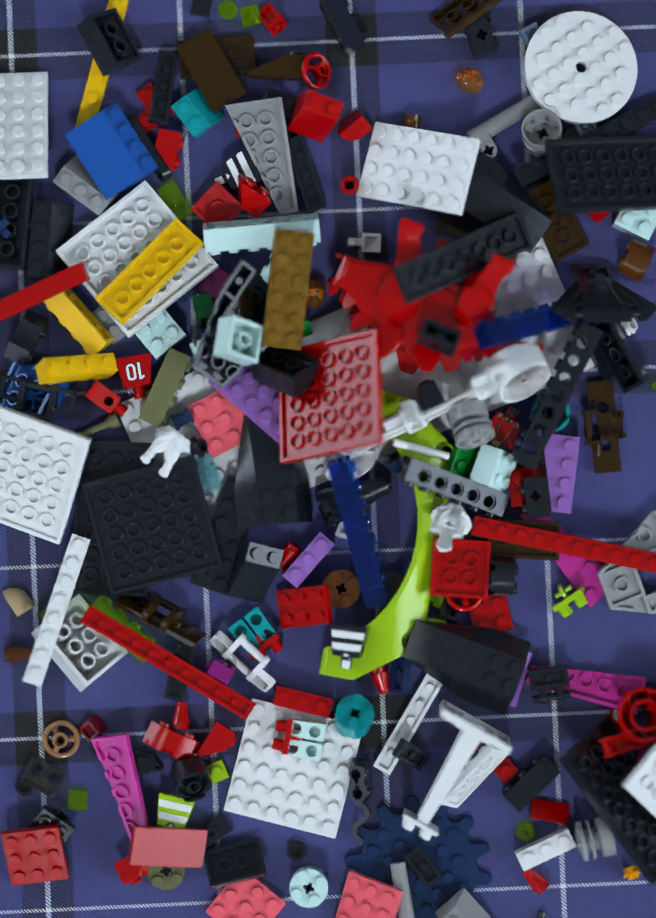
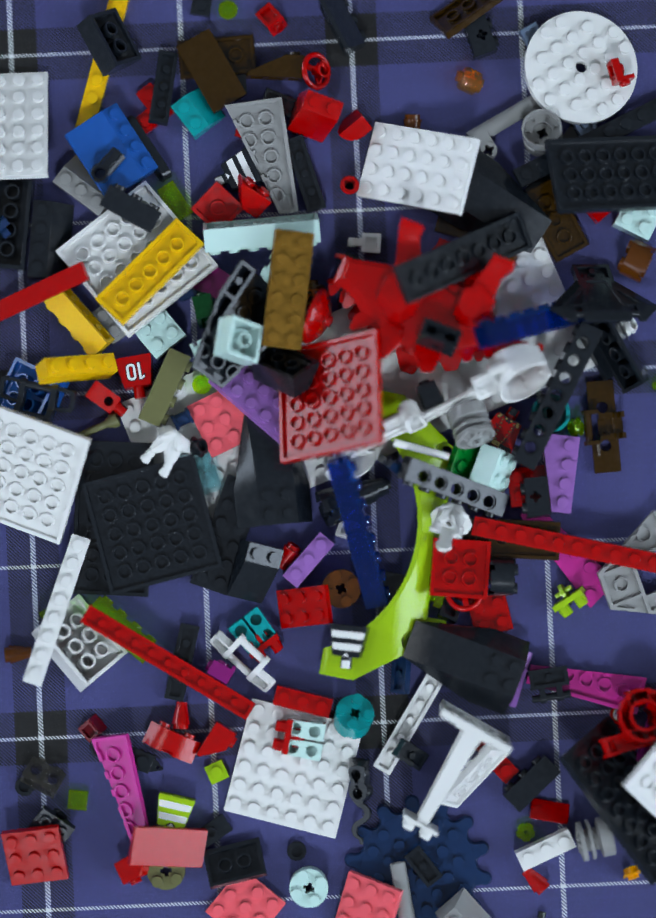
black brick [3,310,49,367] -> none
tan brick [3,588,35,617] -> none
medium nougat piece [42,720,80,758] -> none
dark brown piece [115,593,206,647] -> none
red slope [155,128,185,173] -> none
black brick [169,756,213,802] -> none
clear neon green tile [240,4,261,28] -> none
red cone [369,665,390,694] -> none
none -> black piece [91,147,126,184]
none -> black brick [99,183,161,233]
none -> clear neon green plate [192,375,211,394]
none -> red dish [302,288,333,344]
none -> clear neon green plate [567,417,584,437]
none -> red bracket [606,58,635,87]

